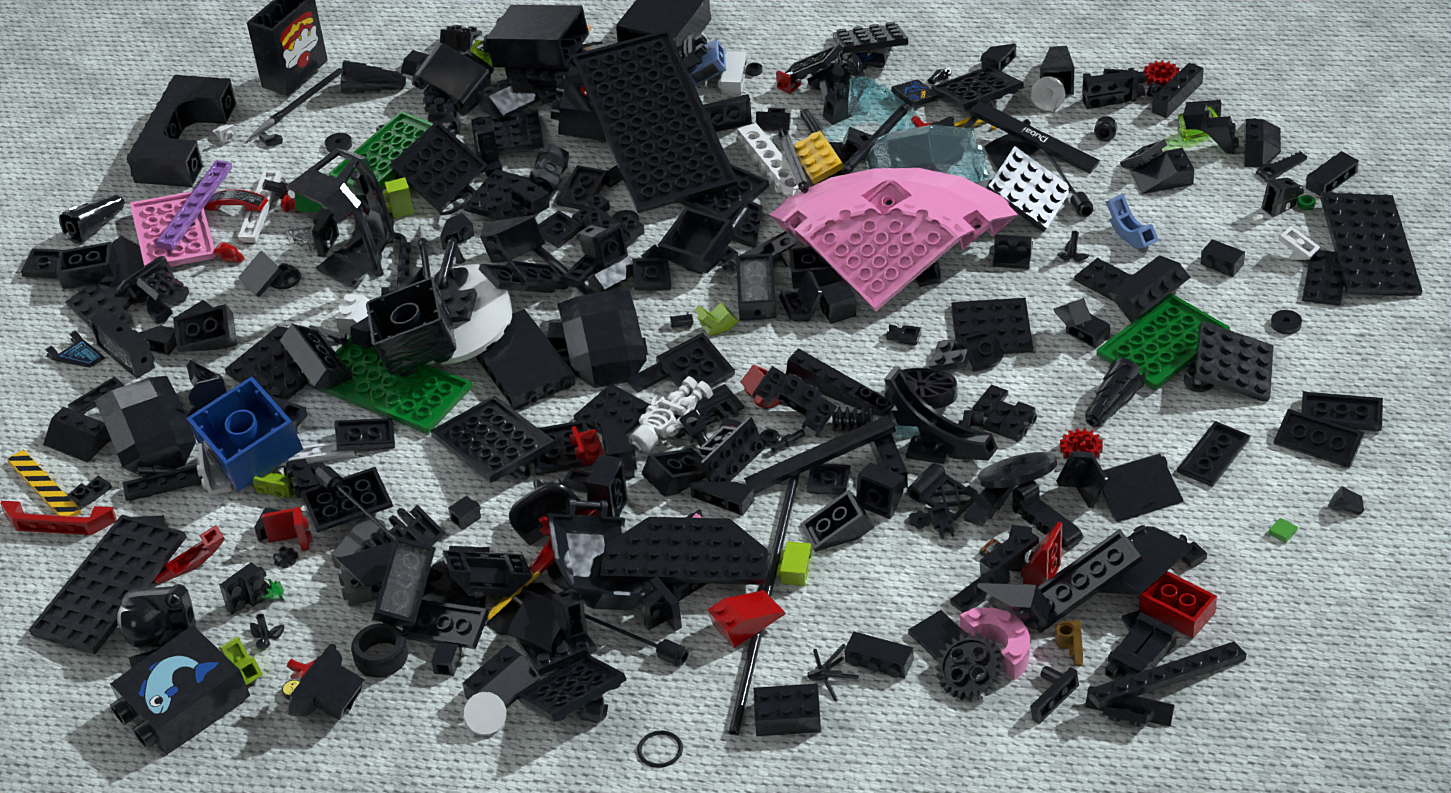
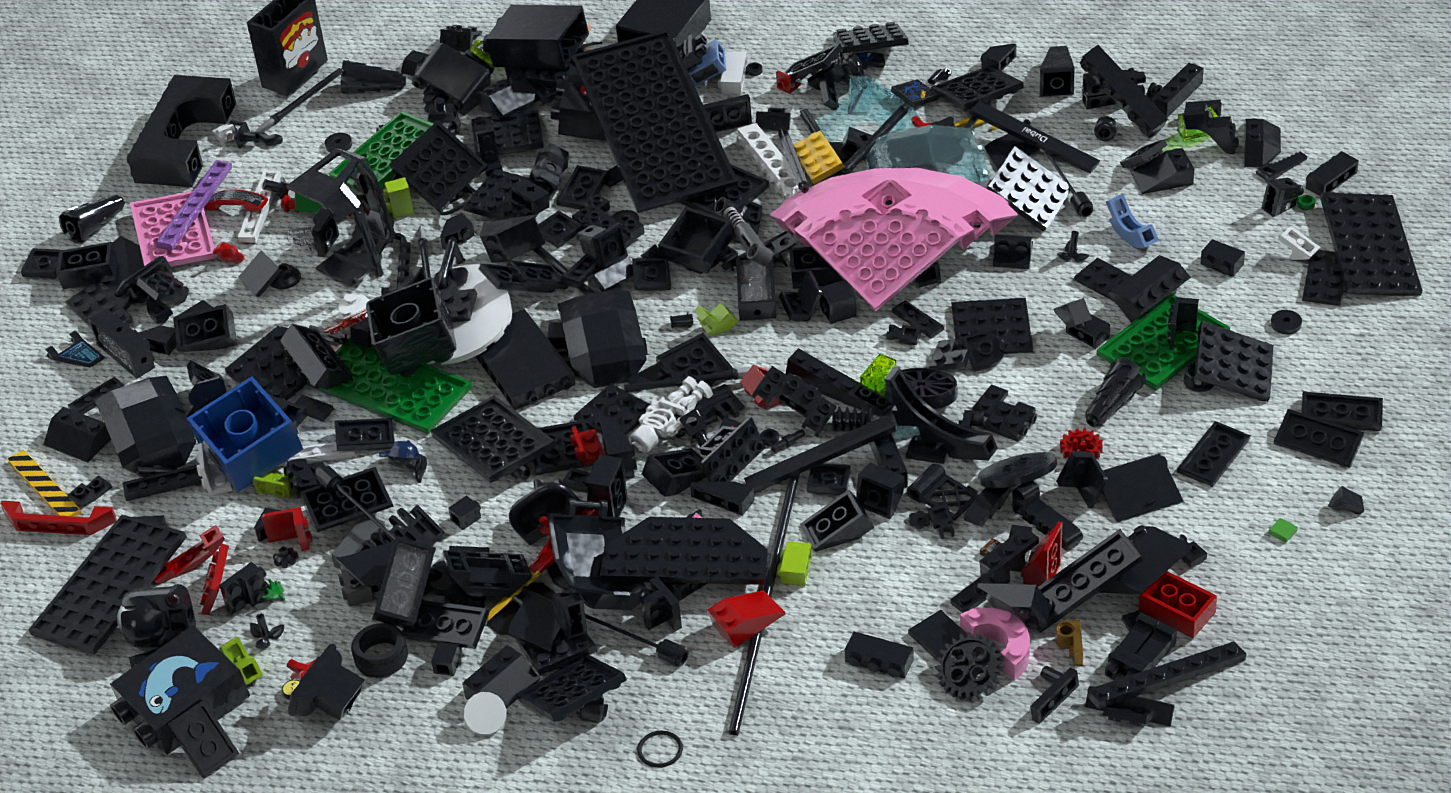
black brick [753,683,821,737] -> none
black plant [807,644,859,701] -> none
black torso [823,83,859,125] -> none
white tile [1031,77,1065,111] -> none
red gear [1143,60,1180,87] -> none
none -> black tile [166,700,239,778]
none -> red plate [199,544,229,615]
none -> black bracket [229,121,261,149]
none -> black tile [295,394,334,421]
none -> clear red plant [324,308,367,335]
none -> hair [379,440,427,483]
none -> black piece [624,367,770,393]
none -> dark grey piece [714,197,773,266]
none -> clear neon green brick [860,353,897,395]
none -> black tile [892,300,944,339]
none -> black brick [1080,44,1168,137]
none -> black bracket [1167,297,1199,350]

